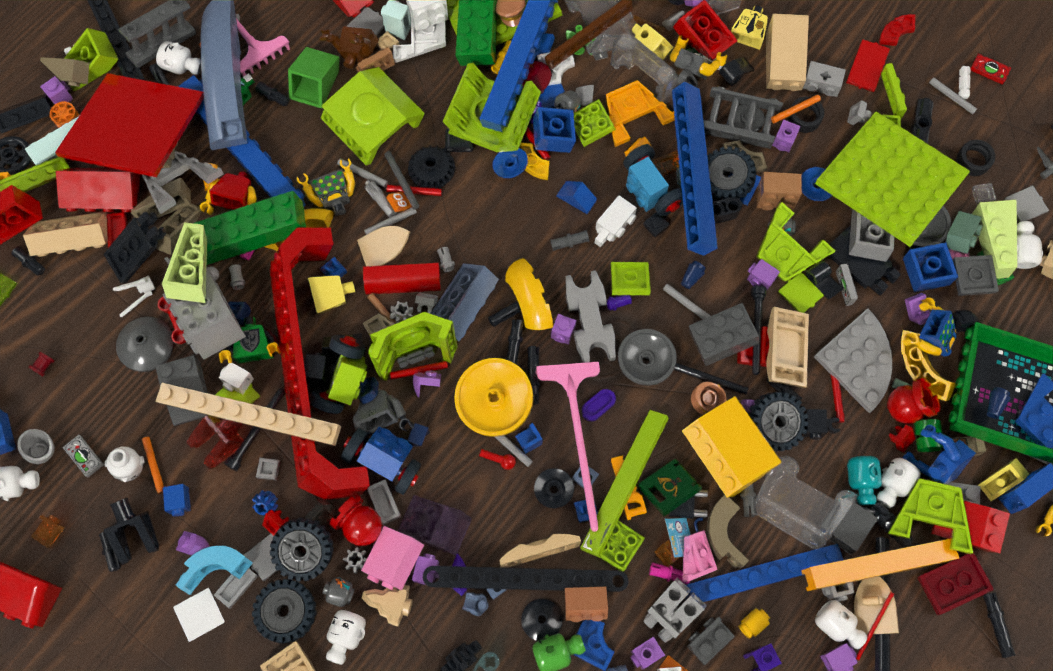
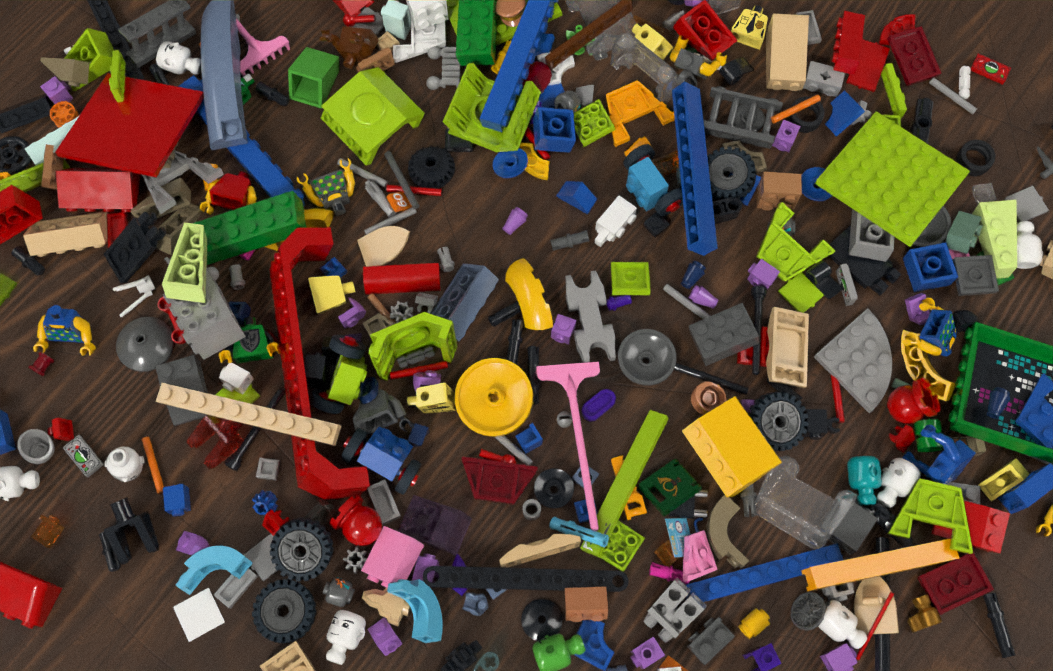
none -> torso [33,305,96,356]
none -> medium nougat bracket [41,144,64,189]
none -> red tile [47,417,74,441]
none -> lime plate [109,50,126,102]
none -> medium lavender plate [338,297,366,329]
none -> red bar [343,14,376,27]
none -> medium lavender bracket [368,617,402,656]
none -> medium azure arch [387,579,443,643]
none -> light yellow torso [407,383,456,414]
none -> light grey gear [426,46,461,90]
none -> dark red wing [462,456,538,505]
none -> medium lavender cone [502,207,528,235]
none -> light grey beam [523,499,541,521]
none -> medium azure pin [549,517,609,548]
none -> light grey hinge [557,411,572,428]
none -> medium lavender cone [689,285,718,309]
none -> dark grey wheel [791,592,826,631]
none -> light grey tile [796,10,822,45]
none -> blue tile [825,90,865,137]
none -> red brick [831,11,865,75]
none -> dark red plate [887,26,942,86]
none -> pearl gold piece [907,594,943,633]

